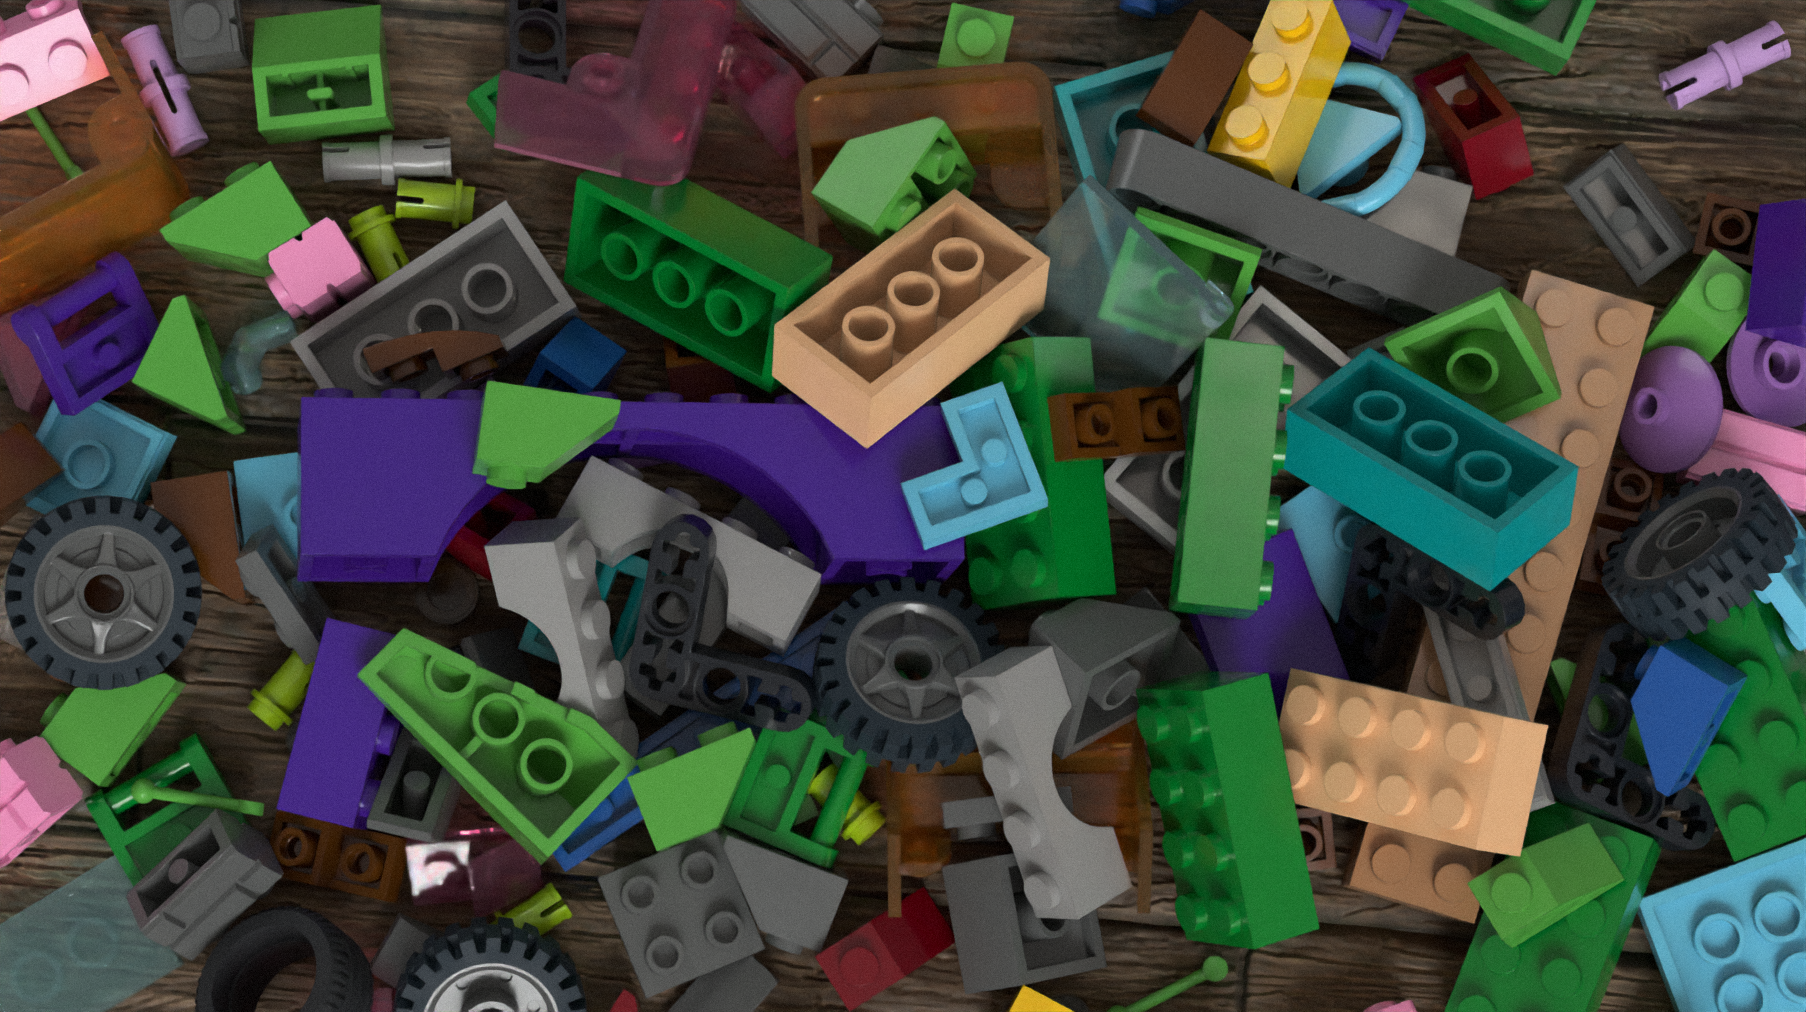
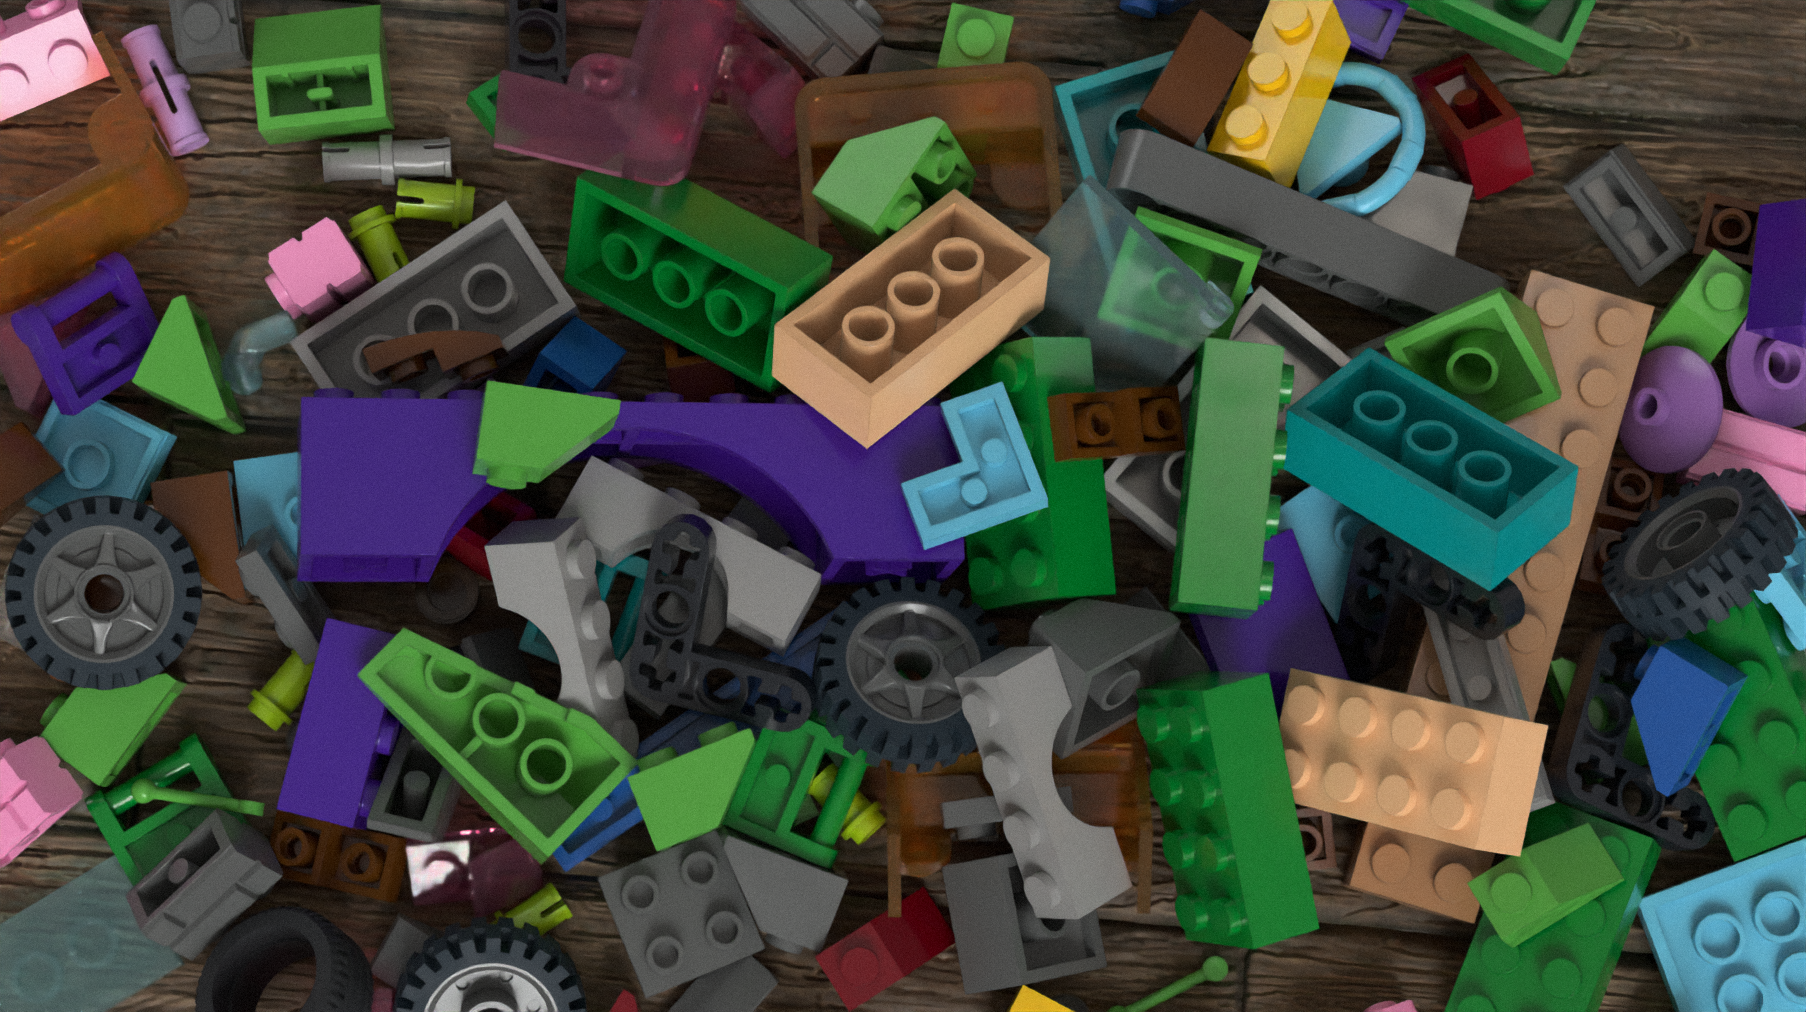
bright green hinge [25,106,89,193] -> none
bright green slope [159,161,315,278] -> none
lavender pin [1659,20,1791,110] -> none

